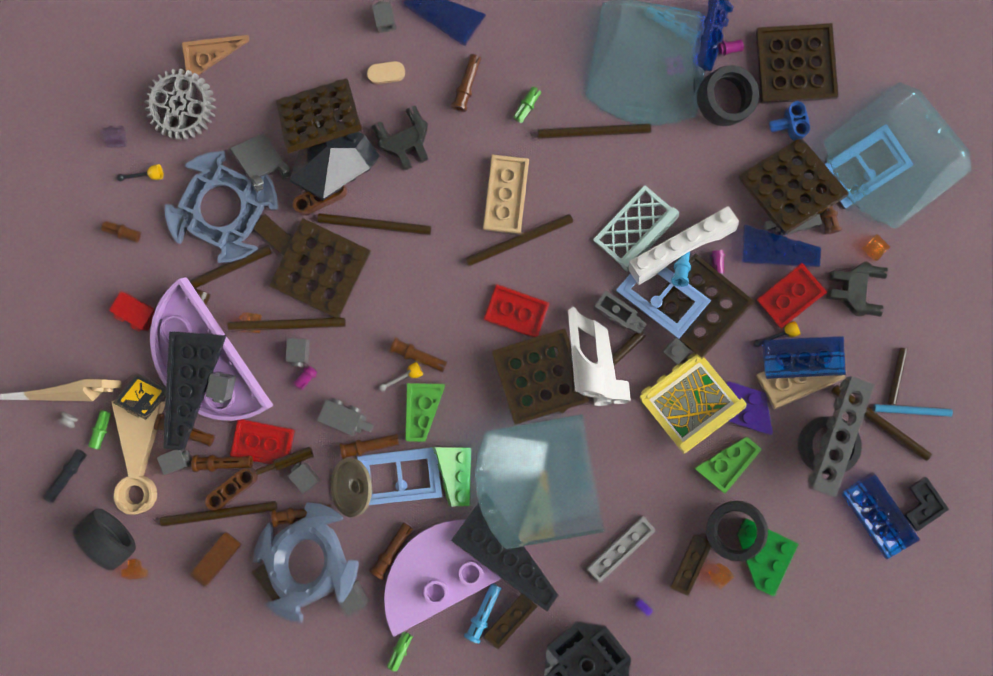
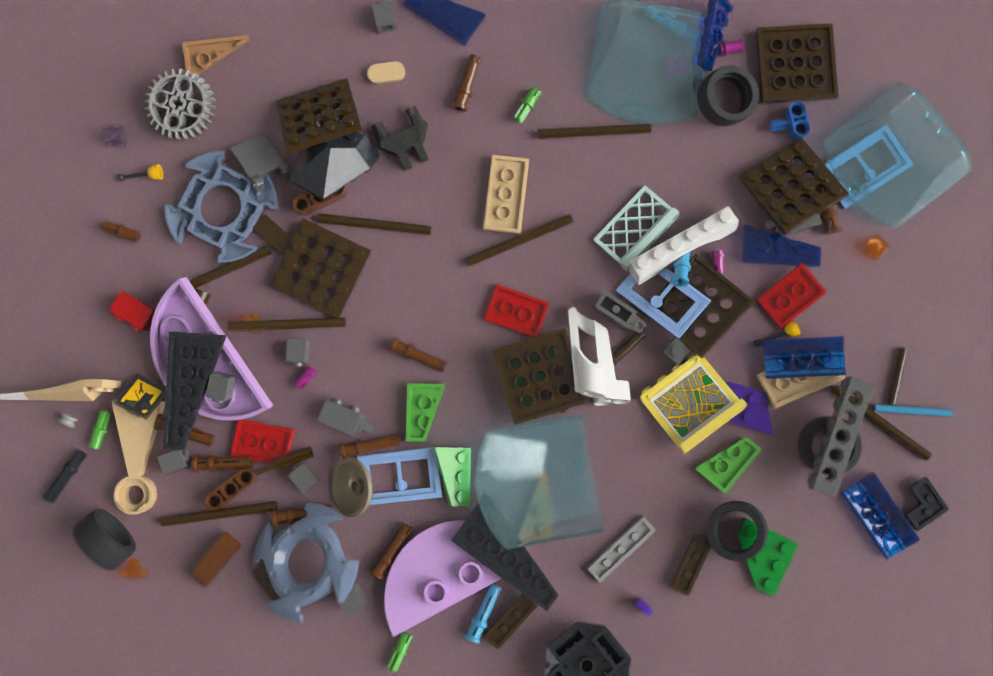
hinge [379,362,423,391] -> none
clear orange tile [708,563,734,590] -> none
pearl dark grey connector [827,261,888,317] -> none

